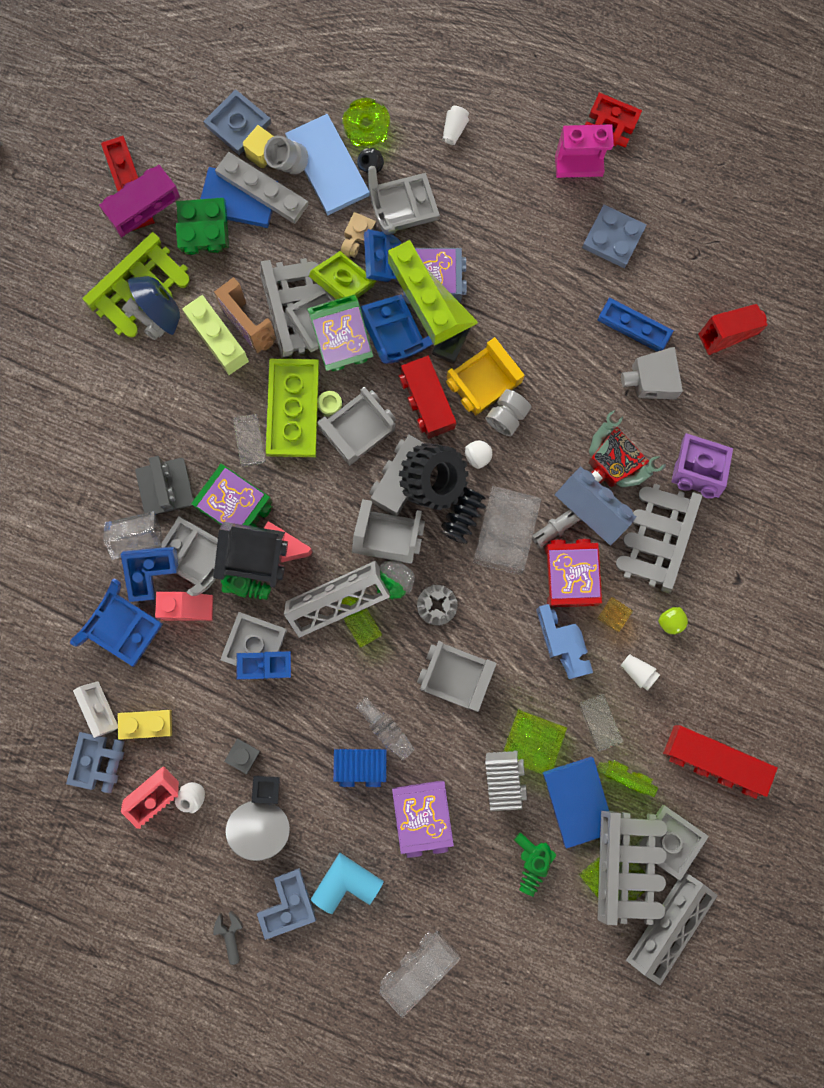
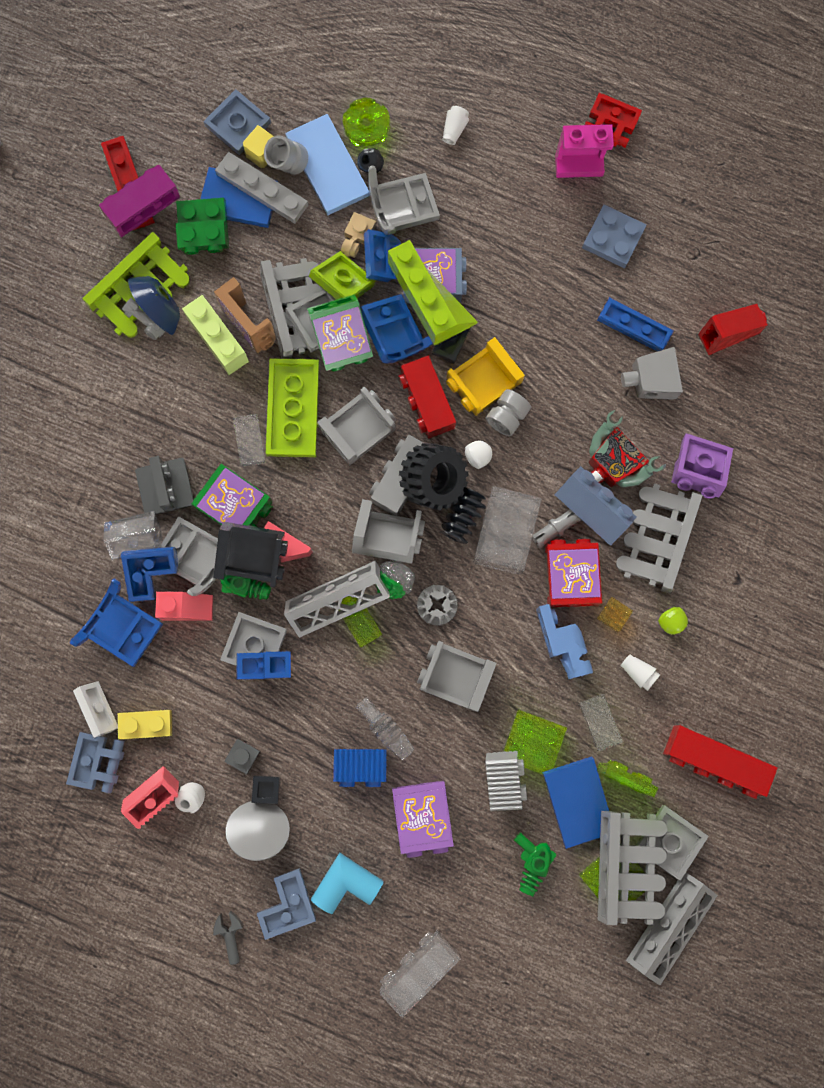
yellowish green tile [318,391,342,417] -> none

